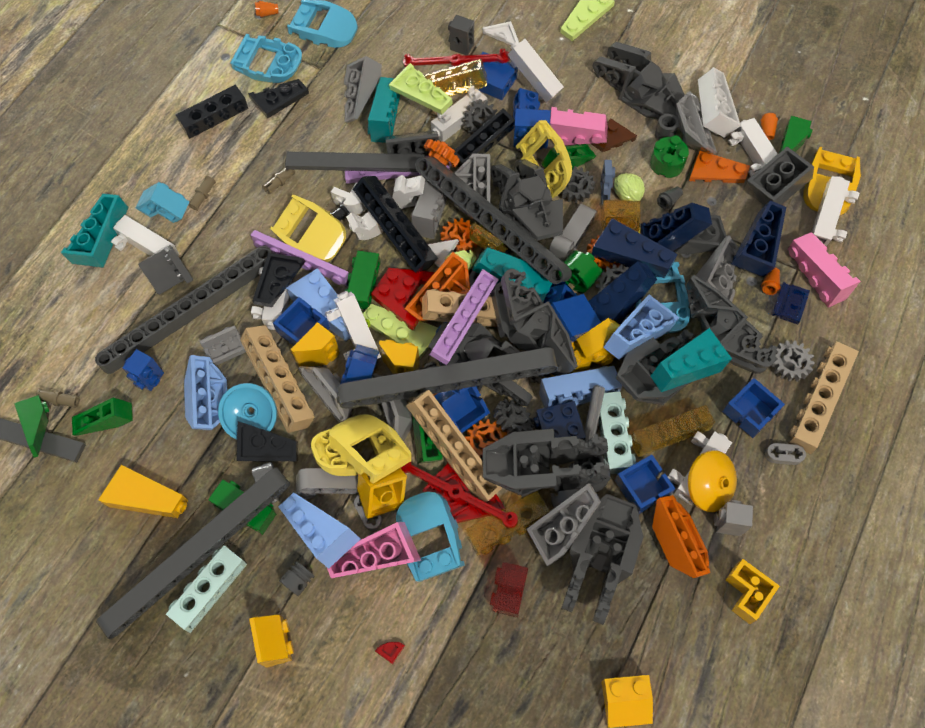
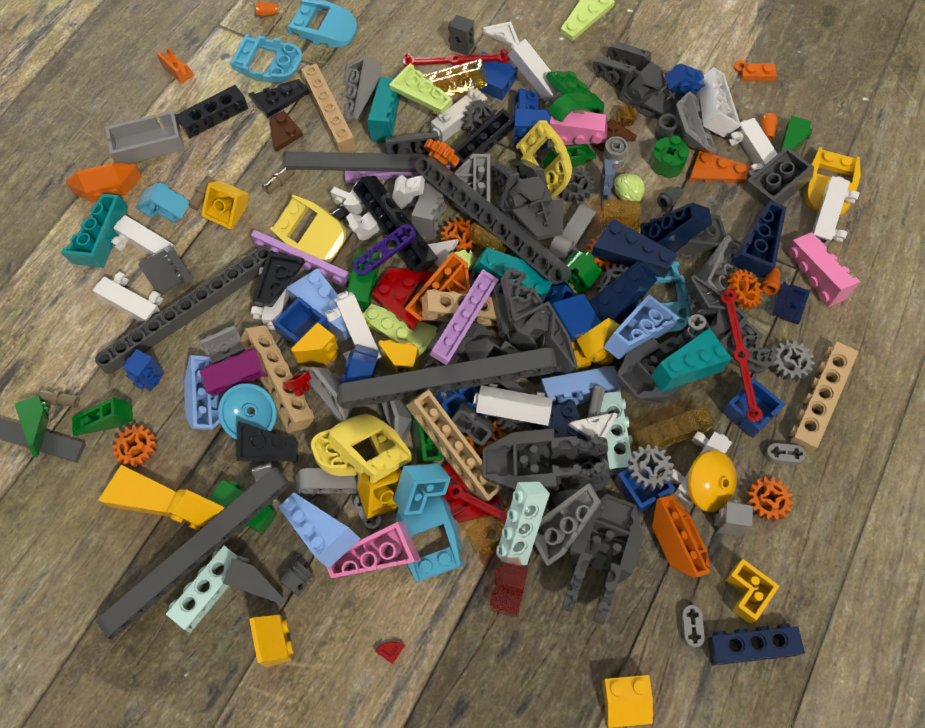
none -> orange wedge [66,163,142,203]
none -> white brick [92,271,164,323]
none -> light grey piece [105,110,185,164]
none -> orange gear [112,425,158,468]
none -> orange hinge [157,48,194,84]
none -> yellow slope [166,489,225,531]
none -> magenta brick [200,349,268,396]
none -> yellow slope [201,181,249,229]
none -> dark grey slope [222,555,286,605]
none -> reddish brown wing [270,110,303,152]
none -> red tile [283,372,312,396]
none -> tan brick [301,63,356,153]
none -> dark purple beam [353,224,416,276]
none -> medium azure brick [393,464,451,515]
none -> dark grey brick [451,403,494,445]
none -> white brick [473,383,553,426]
none -> light aqua brick [496,482,550,566]
none -> green piece [546,71,605,122]
none -> white tile [568,412,617,439]
none -> light grey wheel [602,136,628,169]
none -> pearl gold gear [616,105,638,127]
none -> light grey gear [627,444,674,491]
none -> blue brick [665,64,705,95]
none -> light grey beam [681,605,705,648]
none -> light grey bush [687,314,706,339]
none -> dark blue brick [707,623,805,666]
none -> red piece [721,289,762,422]
none -> orange gear [727,269,763,310]
none -> orange hinge [734,60,777,81]
none -> orange gear [746,477,794,522]

